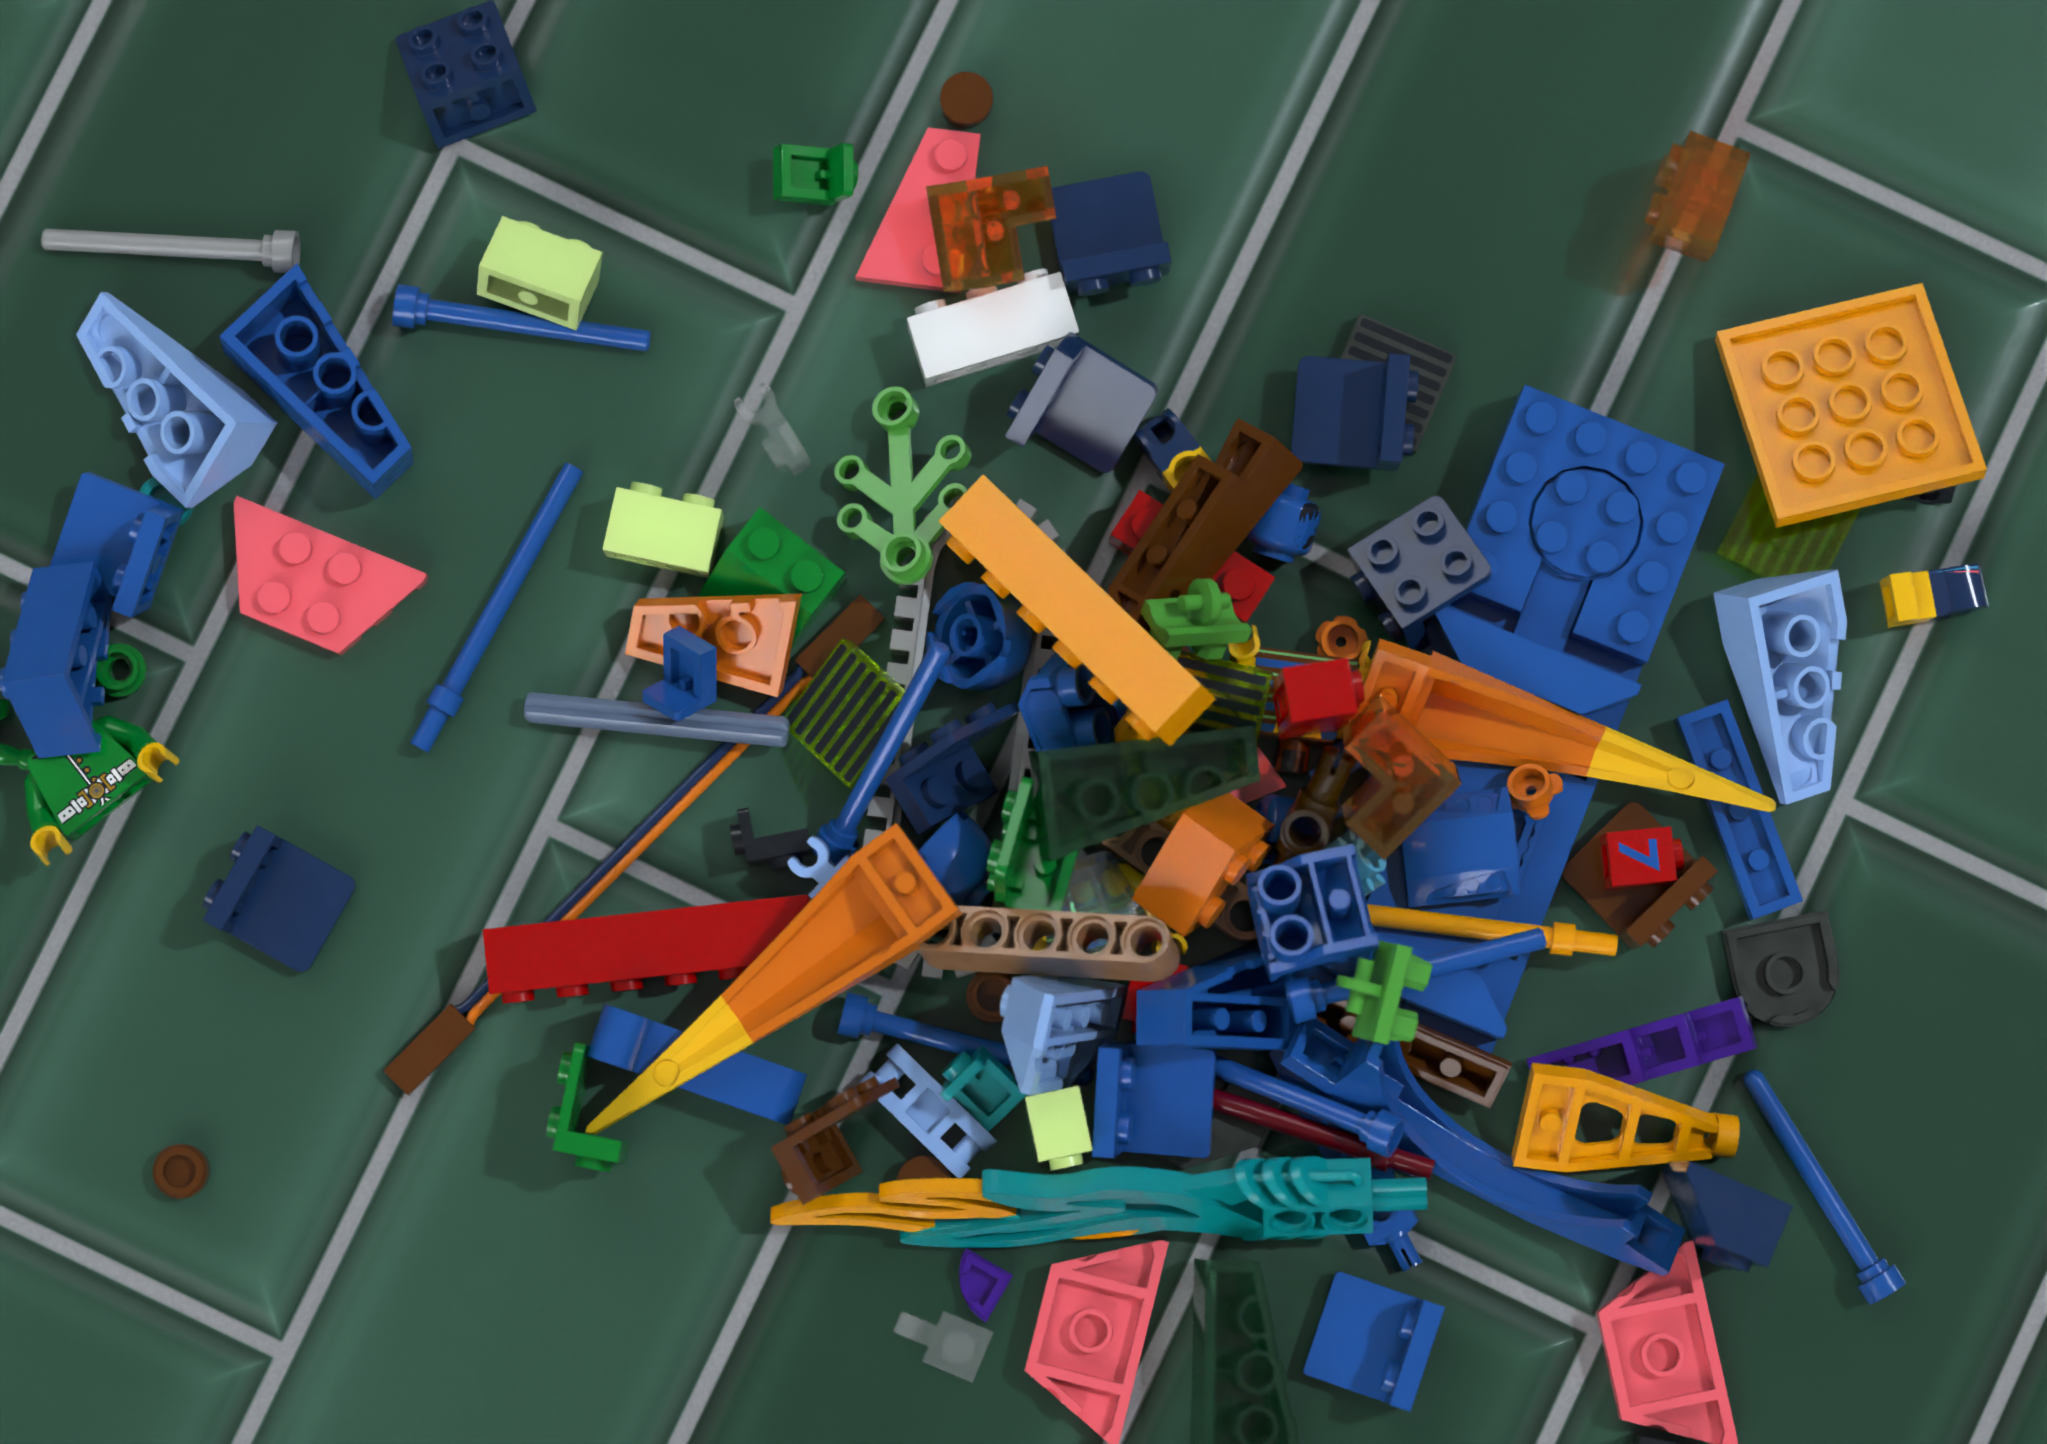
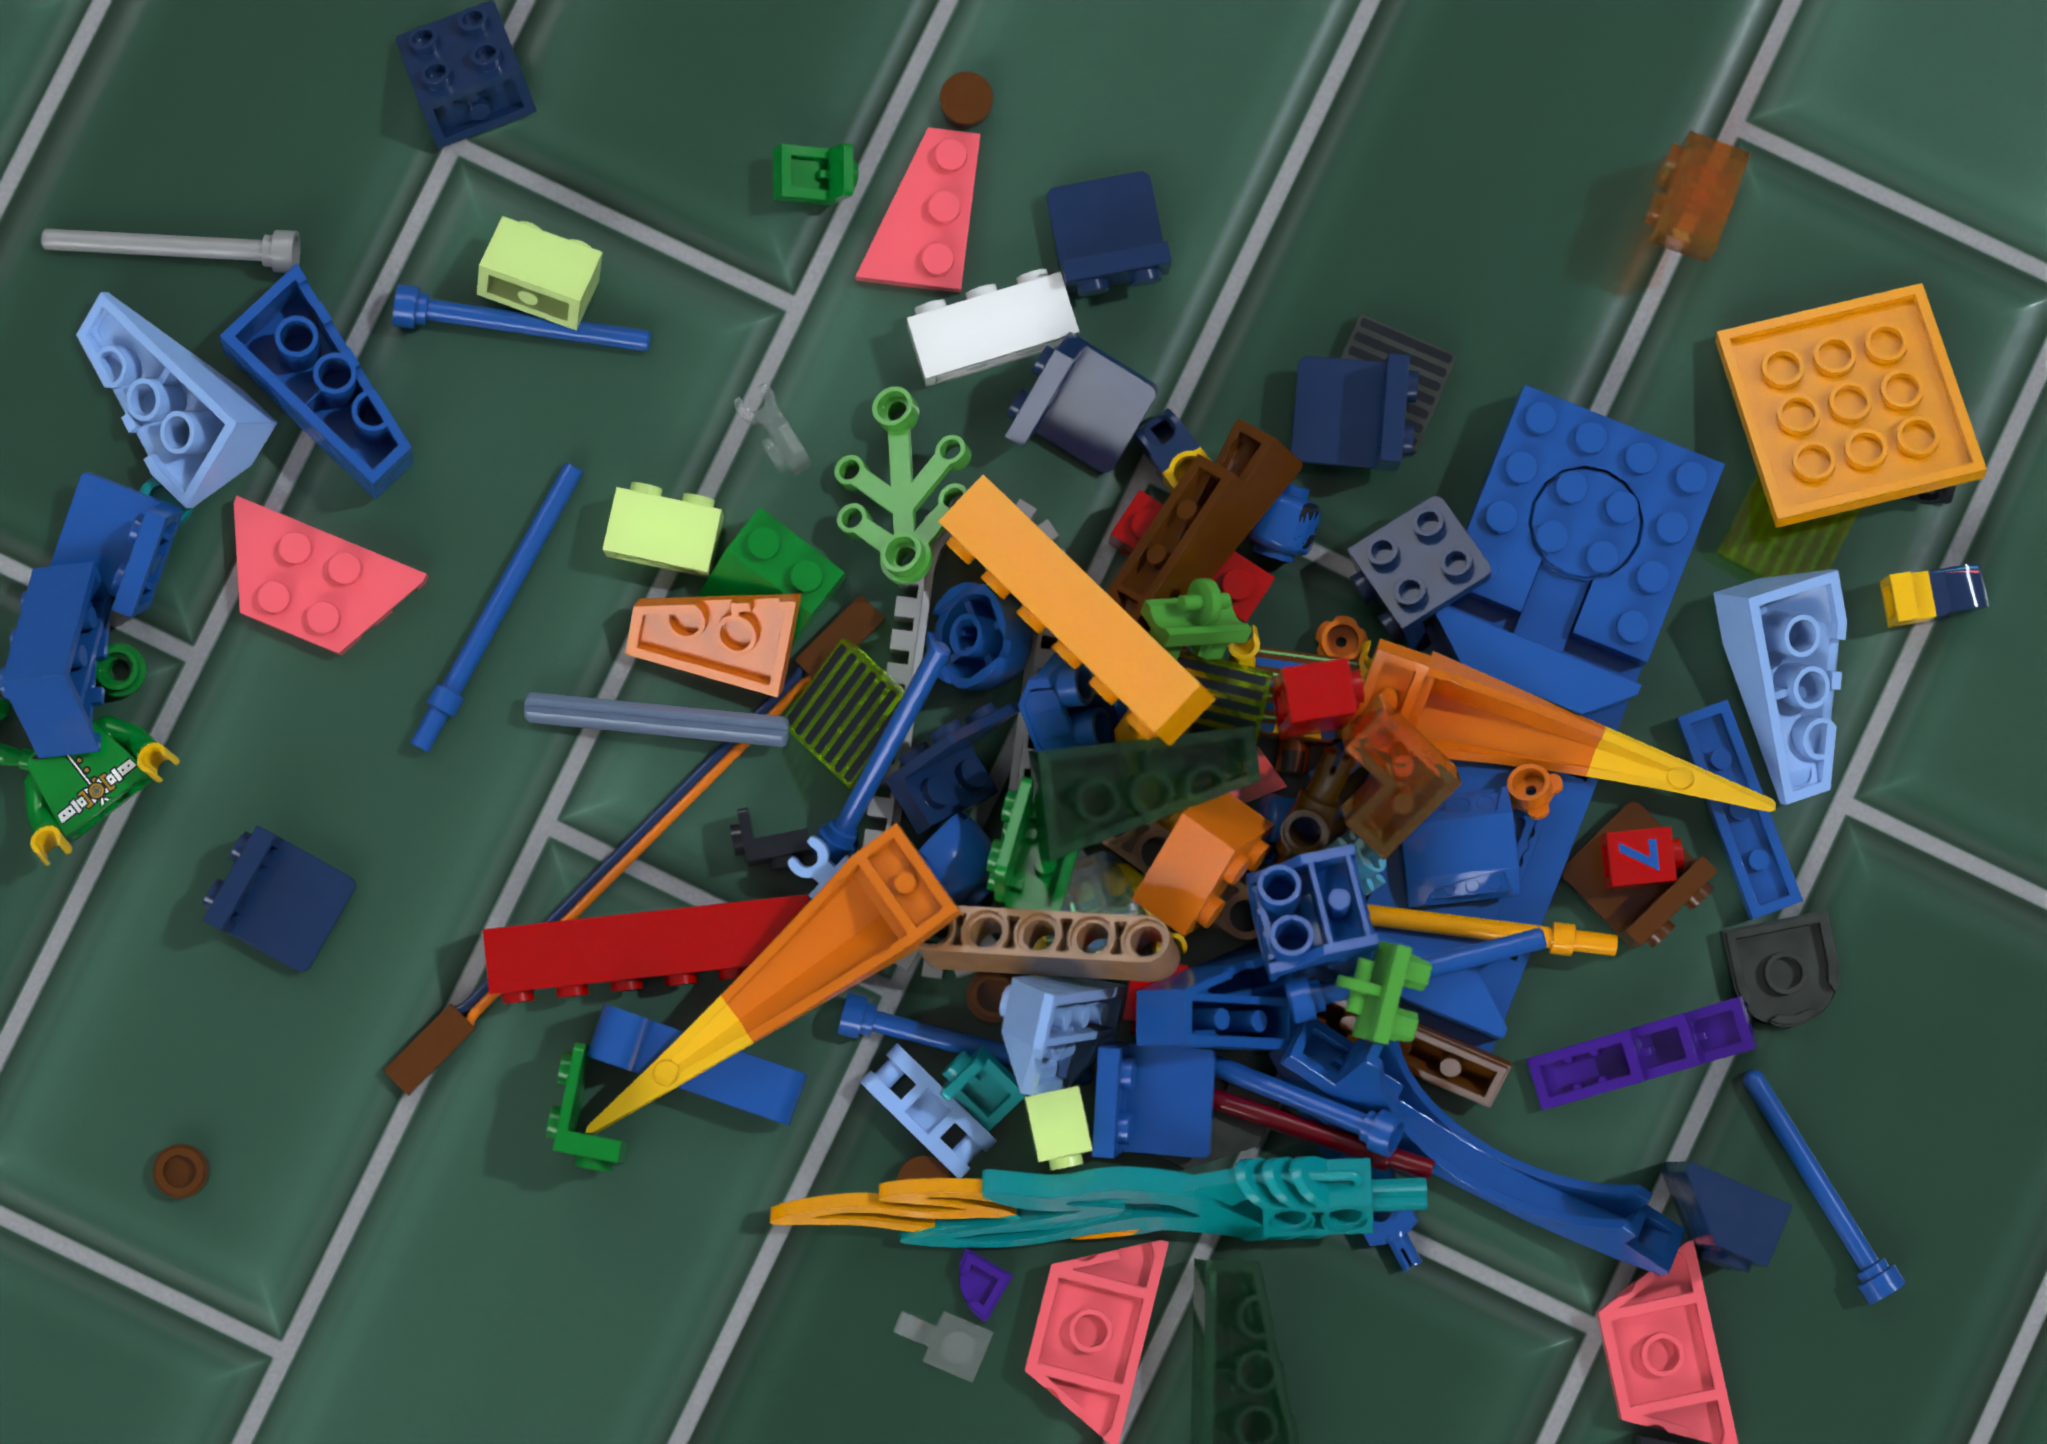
blue bracket [642,626,717,721] -> none
reddish brown bracket [771,1076,901,1205] -> none
clear orange brick [926,165,1057,293] -> none
blue bracket [1303,1271,1445,1412] -> none
light orange plate [1511,1063,1740,1173] -> none

